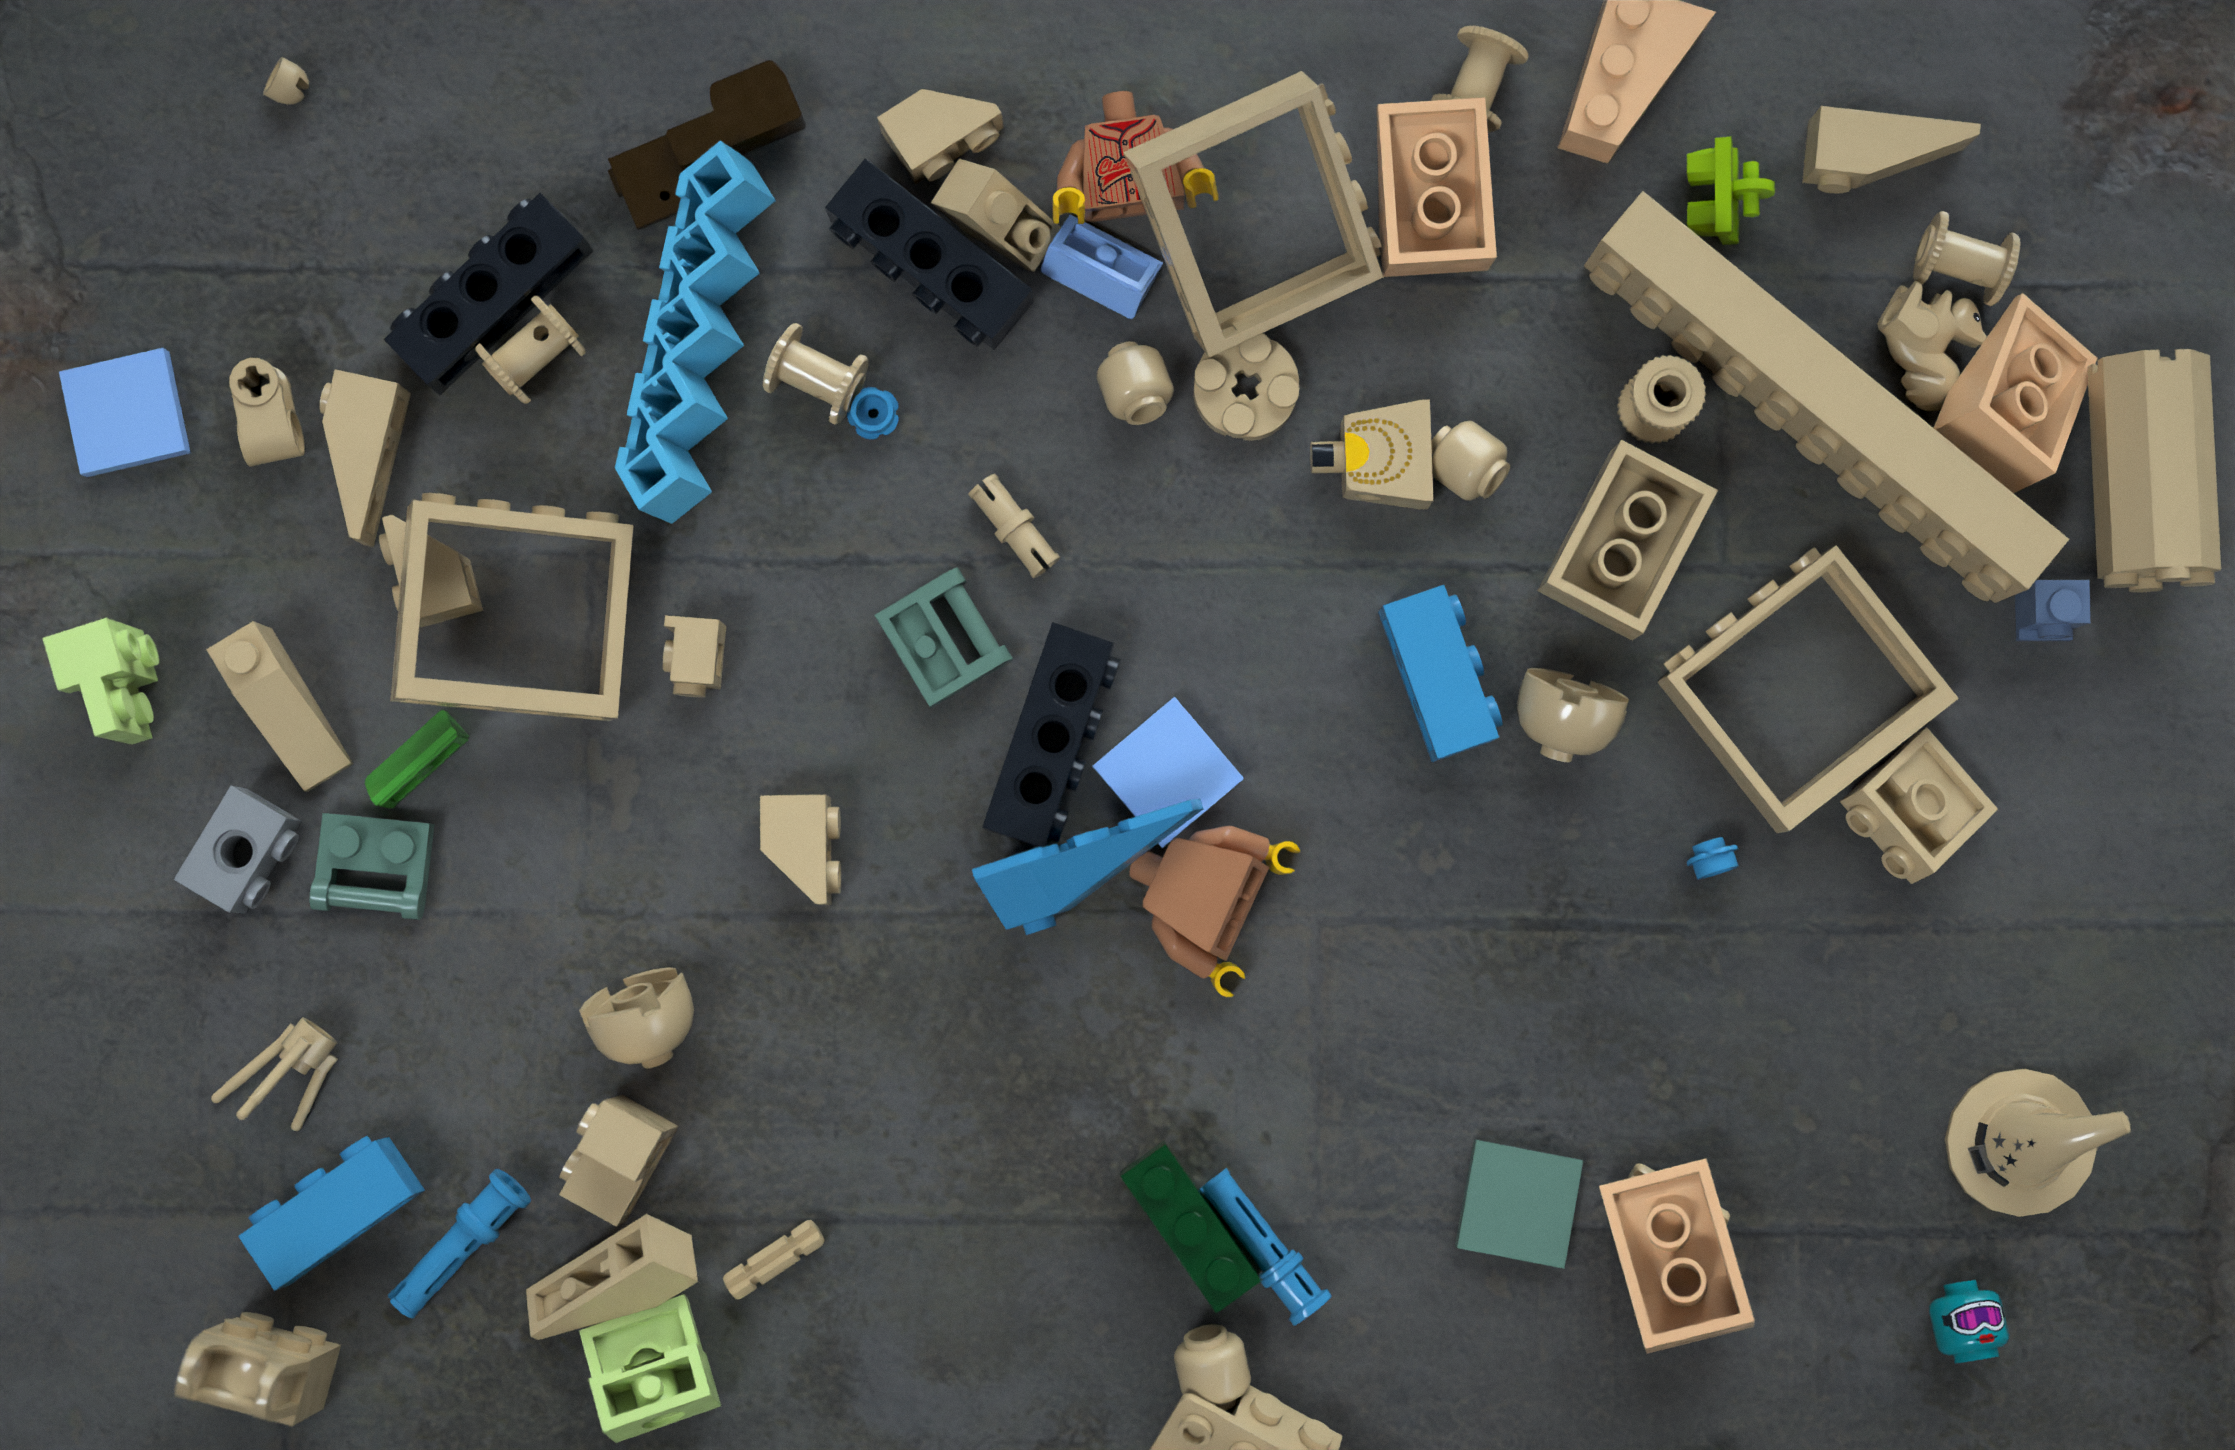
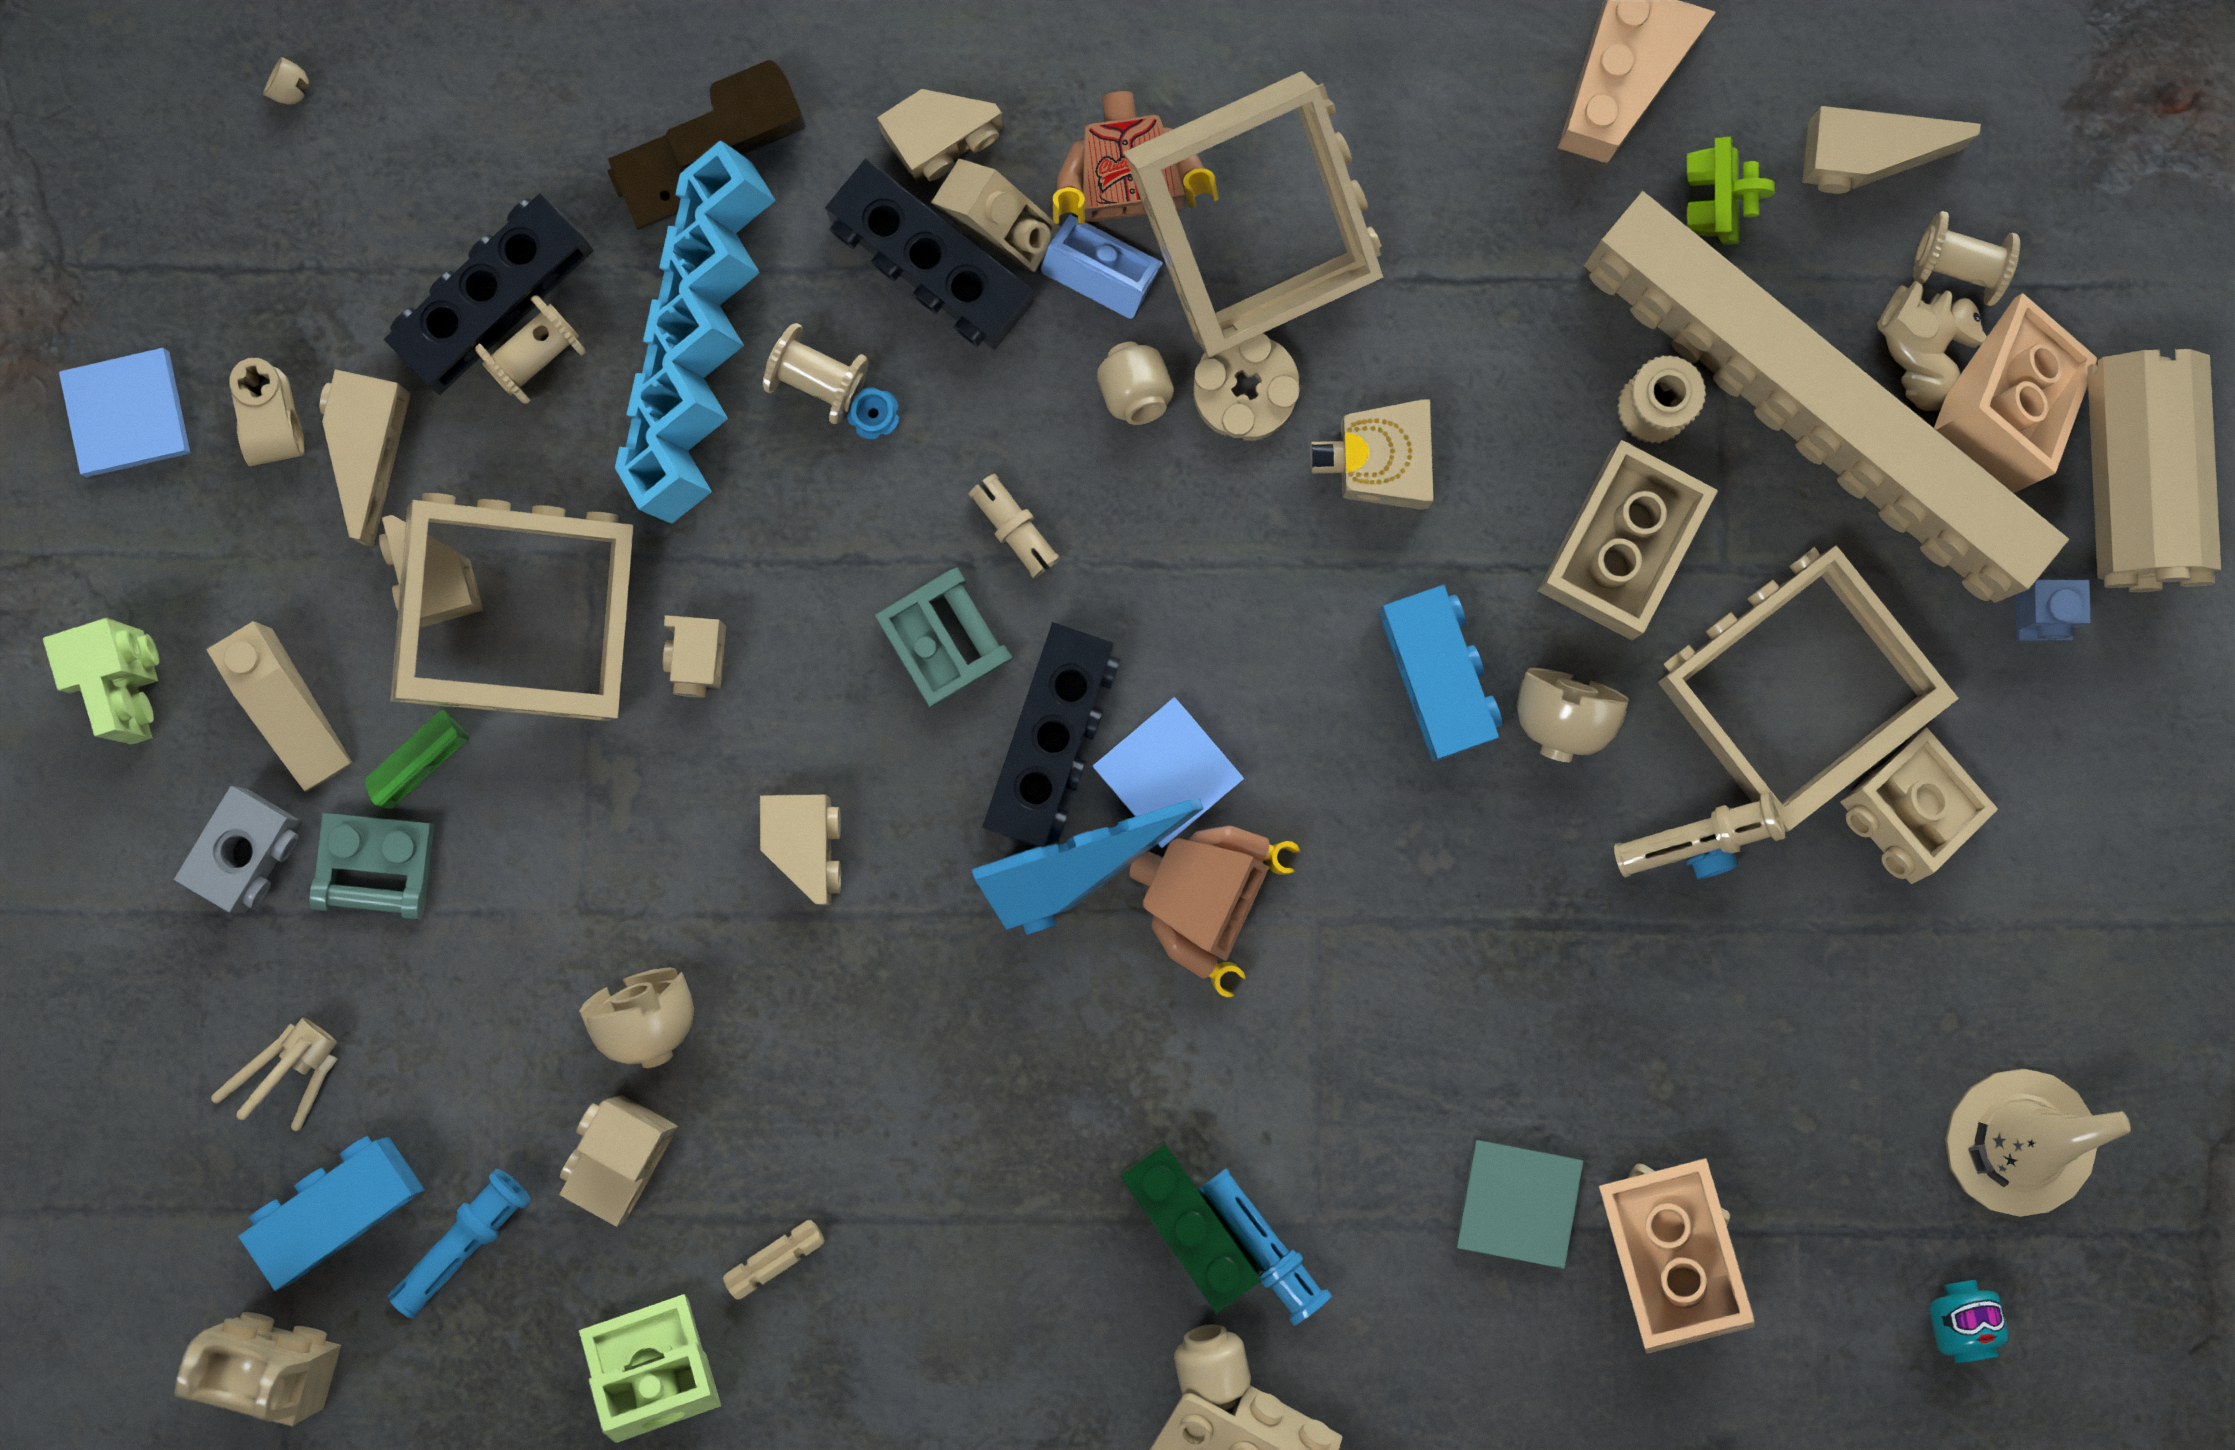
tan slope [526,1214,698,1340] -> none
light nougat slope [1377,97,1497,277] -> none
tan hose [1431,26,1528,132] -> none
tan head [1431,421,1510,501] -> none
none -> tan pin [1614,792,1785,877]

